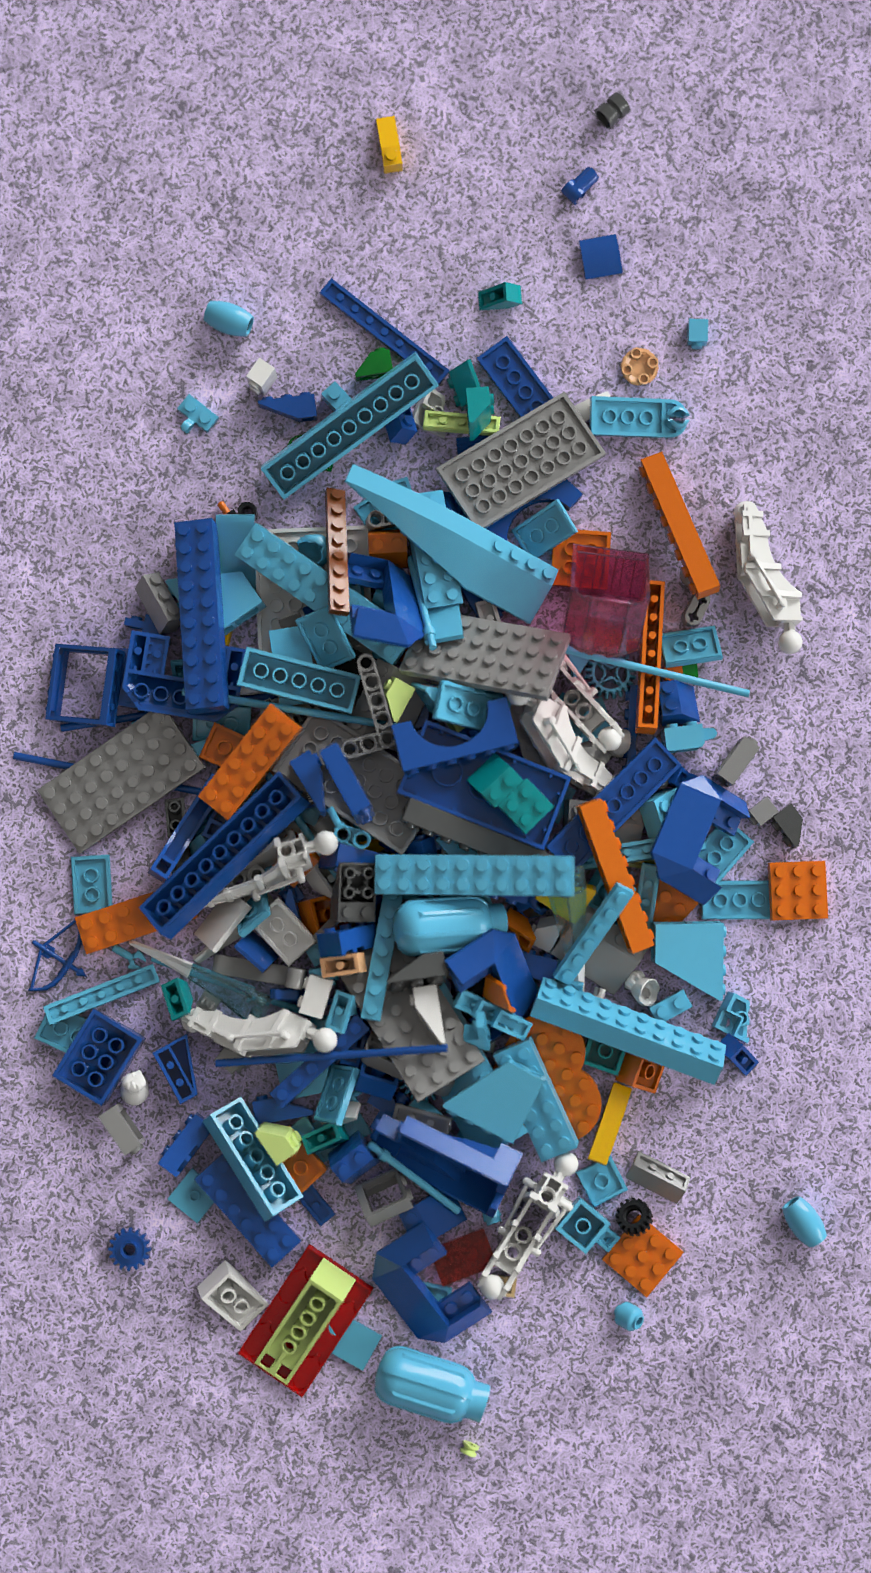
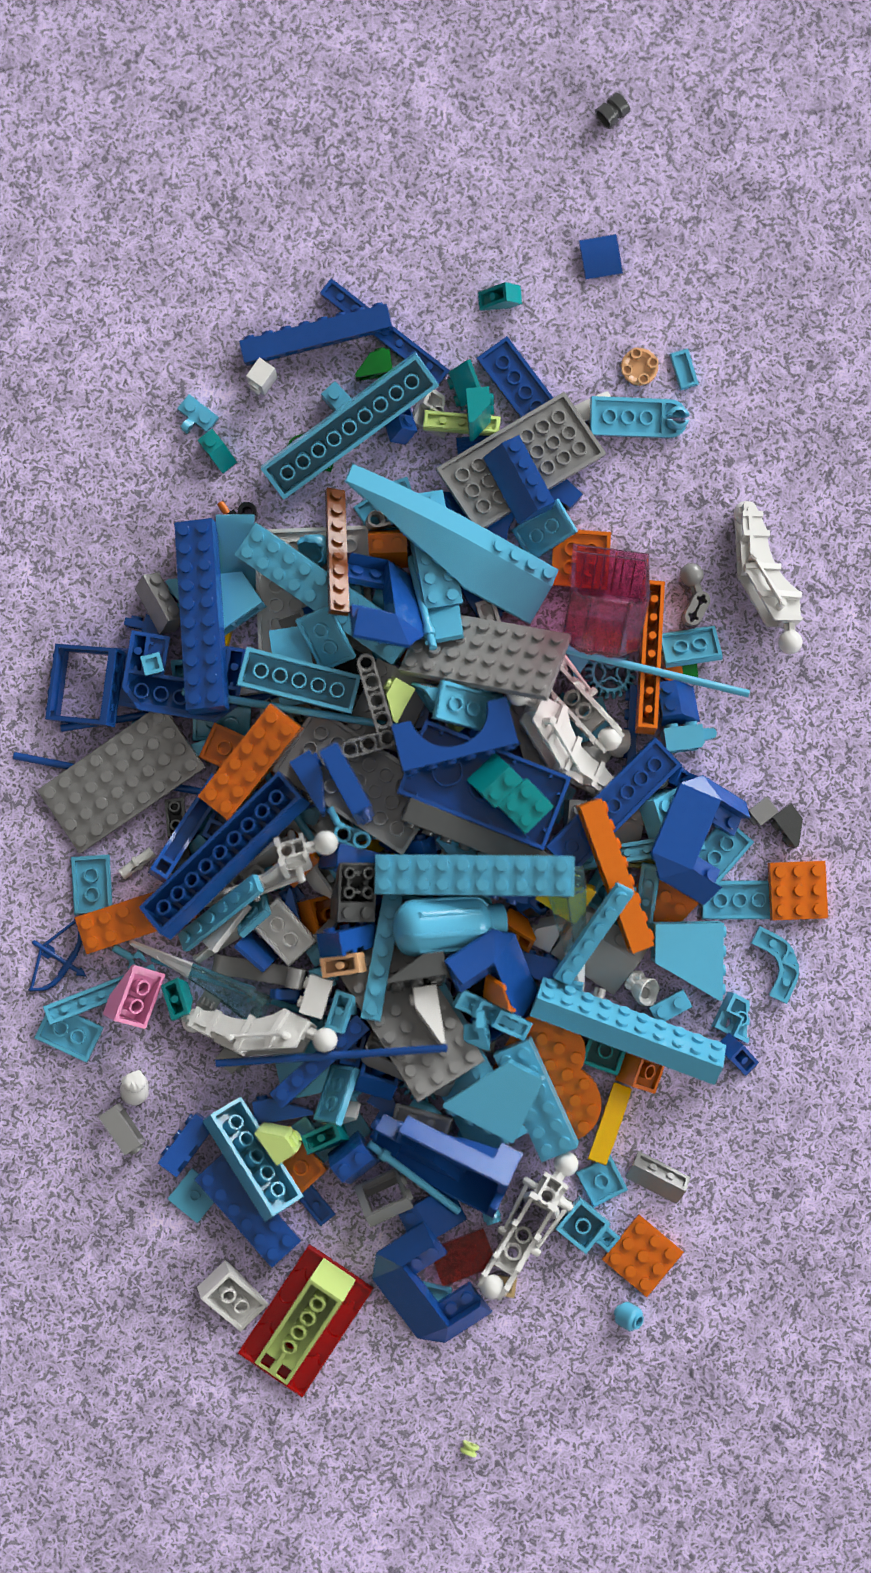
blue slope [52,1008,146,1106] -> none
blue gear [108,1227,152,1271] -> none
blue wedge [152,1034,198,1104] -> none
medium azure piece [204,301,254,337] -> none
blue slope [257,392,318,422] -> none
medium azure tile [329,1319,382,1371] -> none
medium azure piece [375,1346,490,1424] -> none
yellow slope [376,116,403,174] -> none
blue plate [394,1090,411,1106] -> none
blue piece [561,166,599,205] -> none
black tyre [615,1198,653,1236] -> none
orange brick [638,452,720,600] -> none
medium azure brick [687,319,708,349] -> none
light grey window [713,736,760,787] -> none
medium azure piece [782,1196,827,1248] -> none
none -> bright pink slope [103,964,166,1029]
none -> white pin [118,847,156,880]
none -> medium azure plate [140,652,164,676]
none -> medium azure plate [178,874,264,951]
none -> teal slope [197,429,238,474]
none -> blue brick [239,302,393,366]
none -> blue slope [483,435,555,525]
none -> medium azure tile [669,349,699,391]
none -> medium azure plate [751,926,799,1004]

